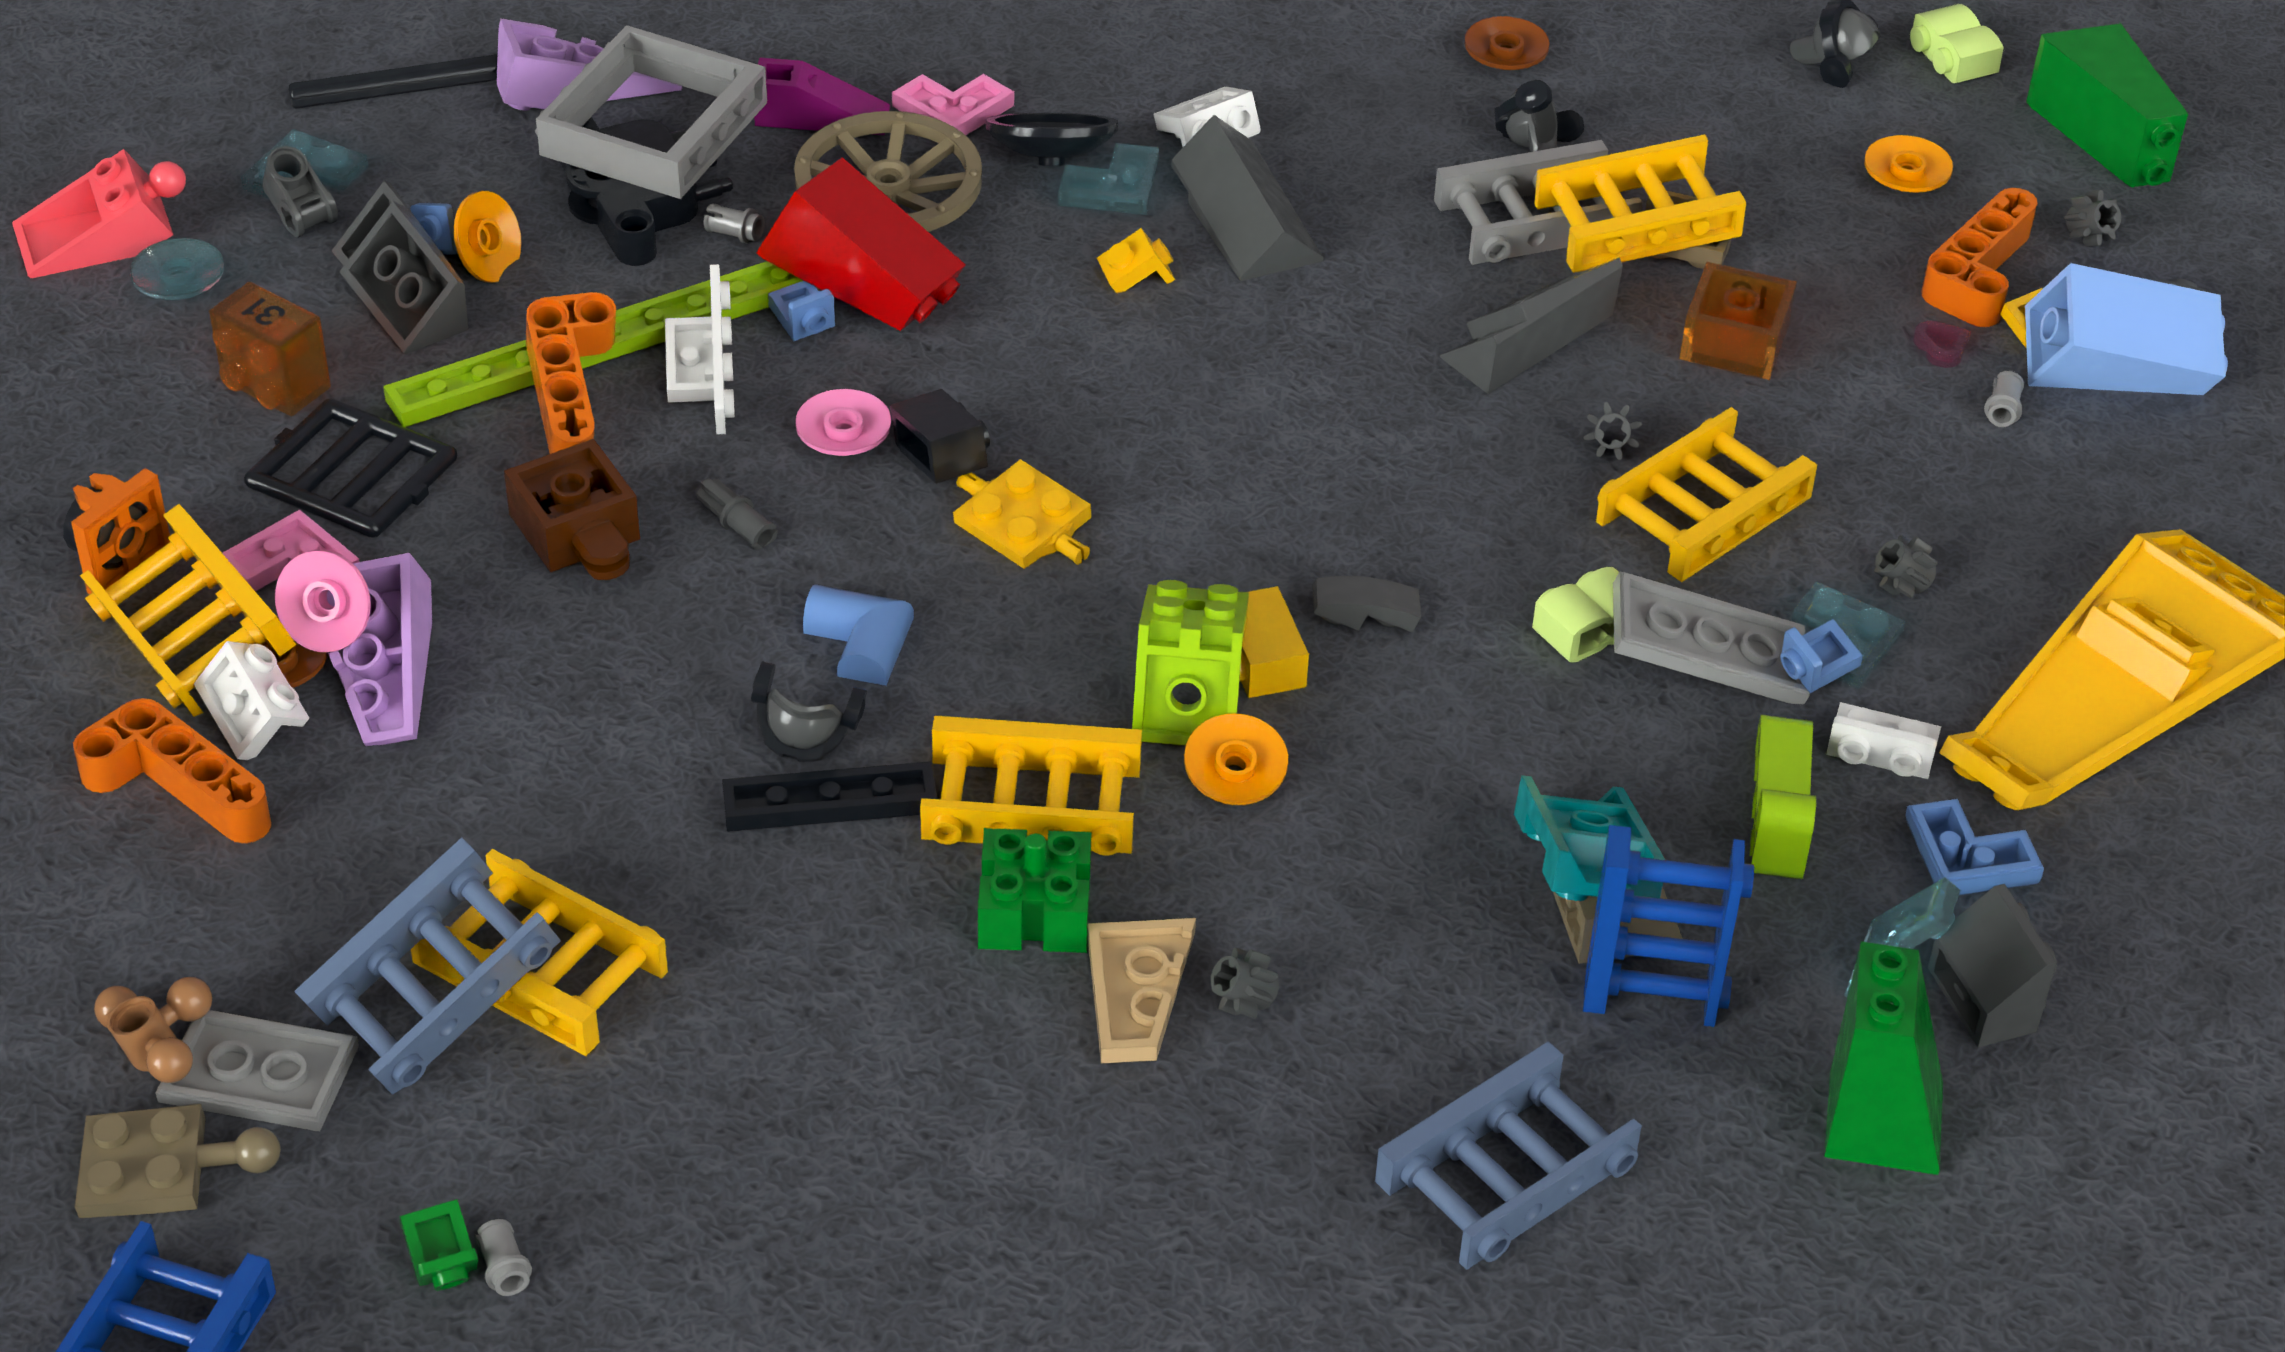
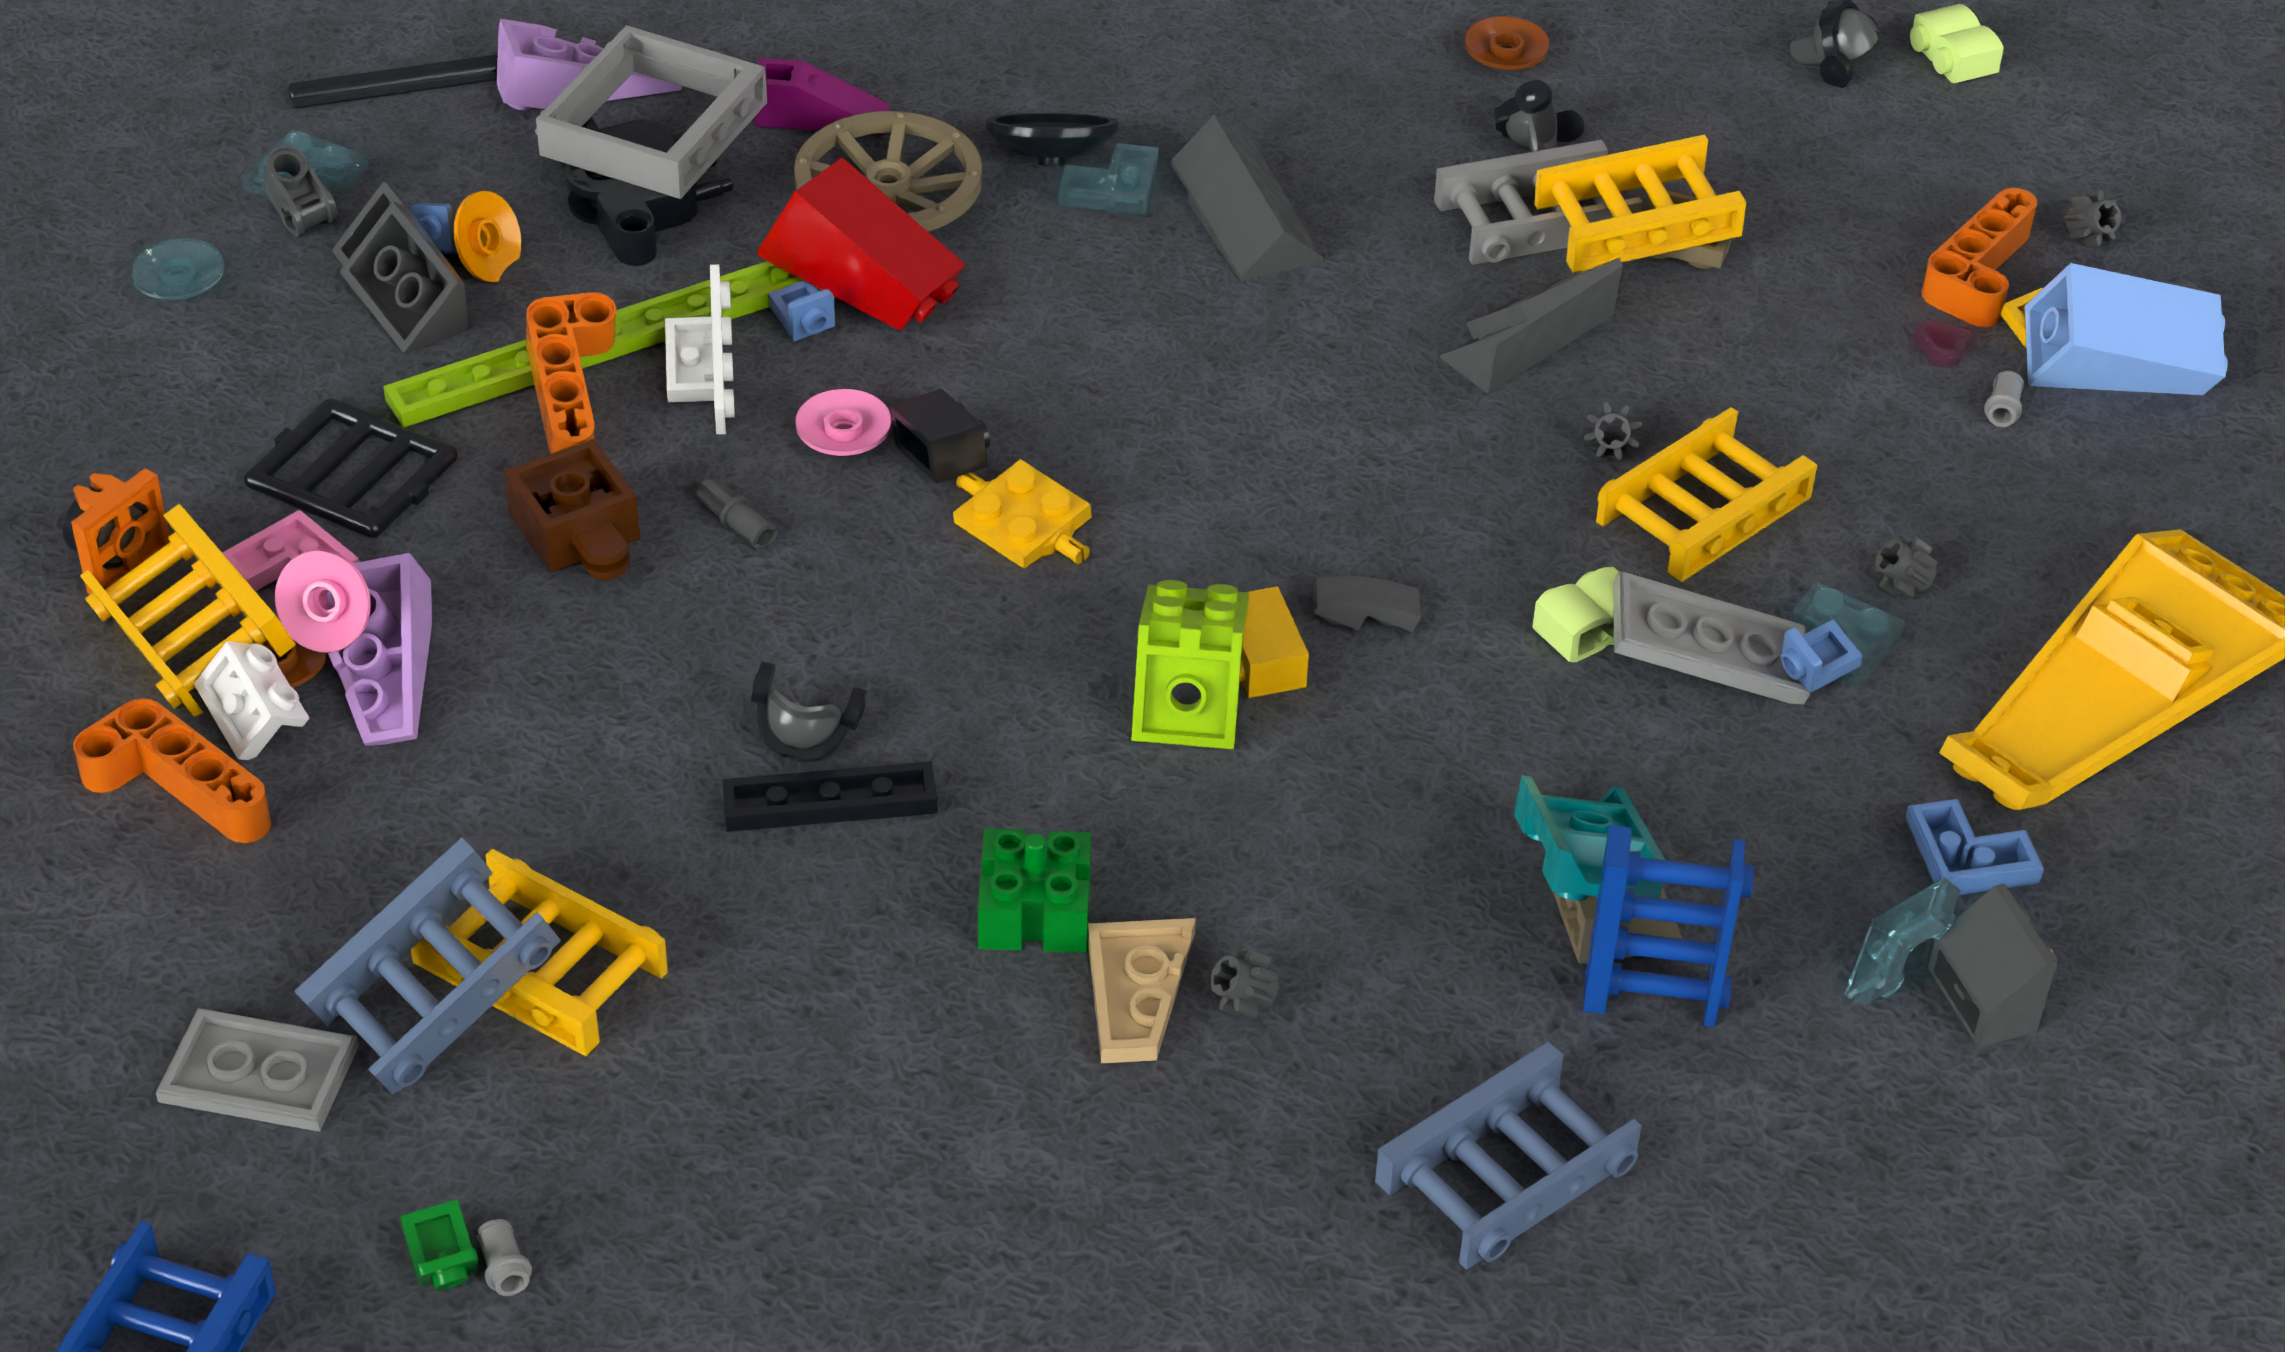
coral slope [12,149,186,278] -> none
dark tan plate [75,1104,281,1218] -> none
medium nougat piece [94,977,212,1083] -> none
clear orange brick [209,281,331,417] -> none
light grey pin [704,203,765,244] -> none
medium blue brick [803,584,914,686] -> none
bright pink plate [892,74,1014,135] -> none
yellow fence [920,716,1142,856] -> none
yellow bracket [1097,228,1175,293] -> none
white bracket [1154,87,1261,147] -> none
light orange dish [1184,713,1288,805] -> none
clear orange brick [1679,262,1797,380] -> none
lime beam [1750,715,1816,880] -> none
green slope [1824,941,1943,1175] -> none
white bracket [1826,702,1941,779] -> none
light orange dish [1864,135,1953,193] -> none
green slope [2026,23,2188,187] -> none

